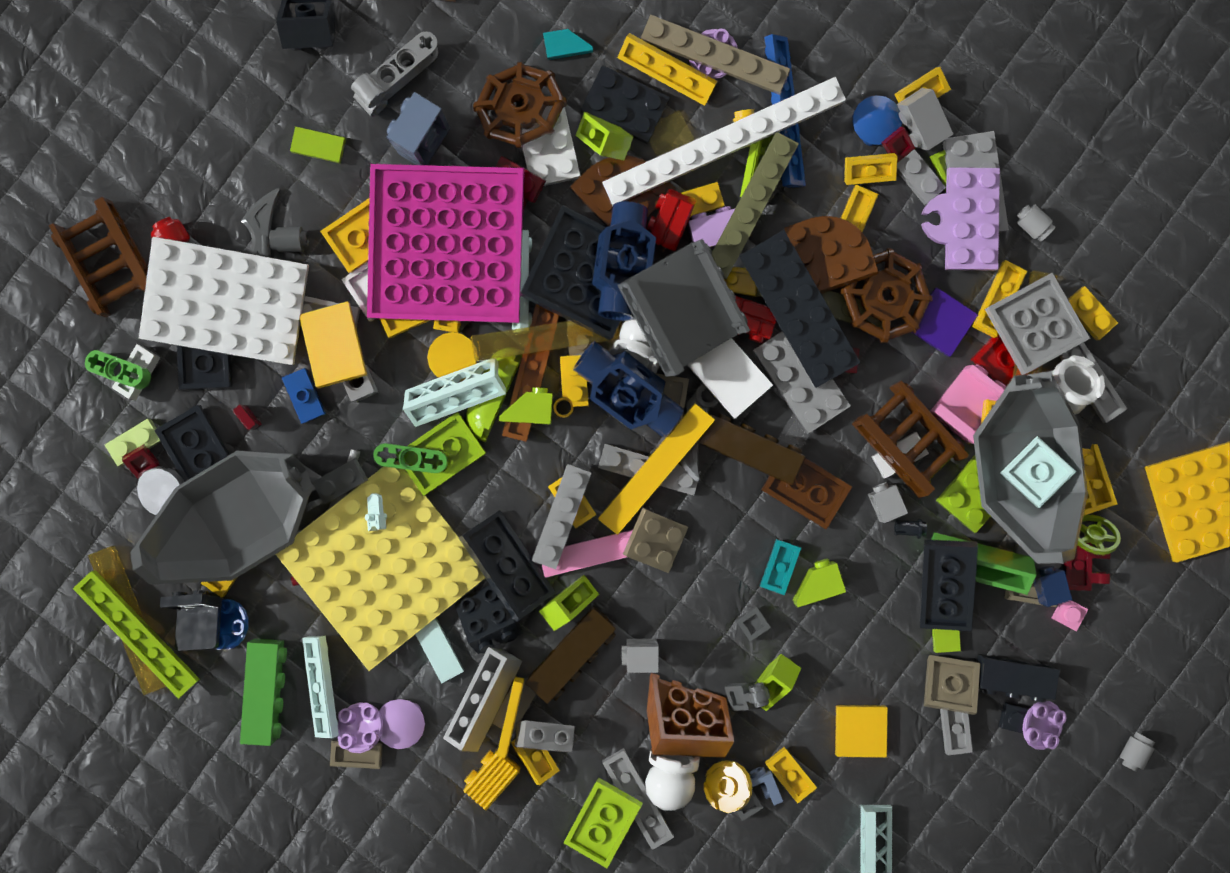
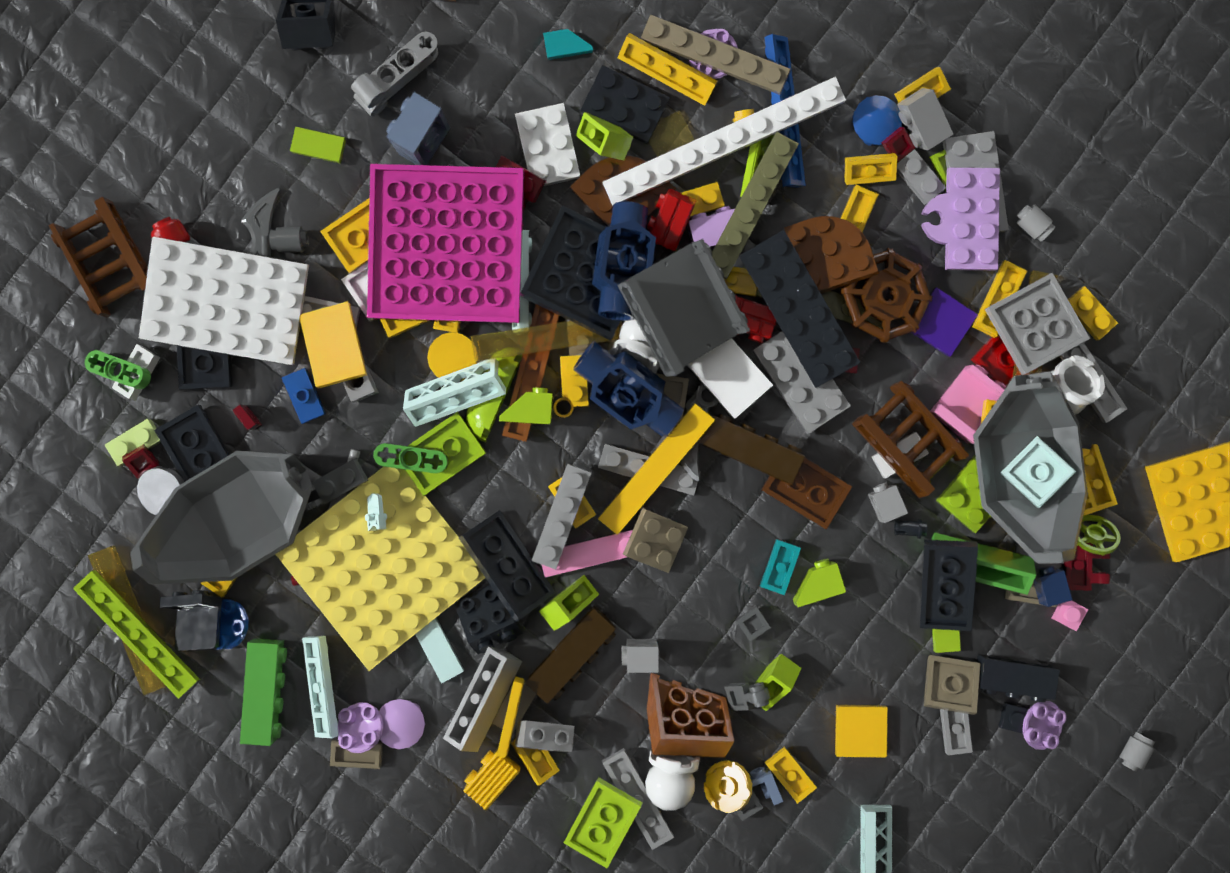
reddish brown plate [473,62,567,148] -> none

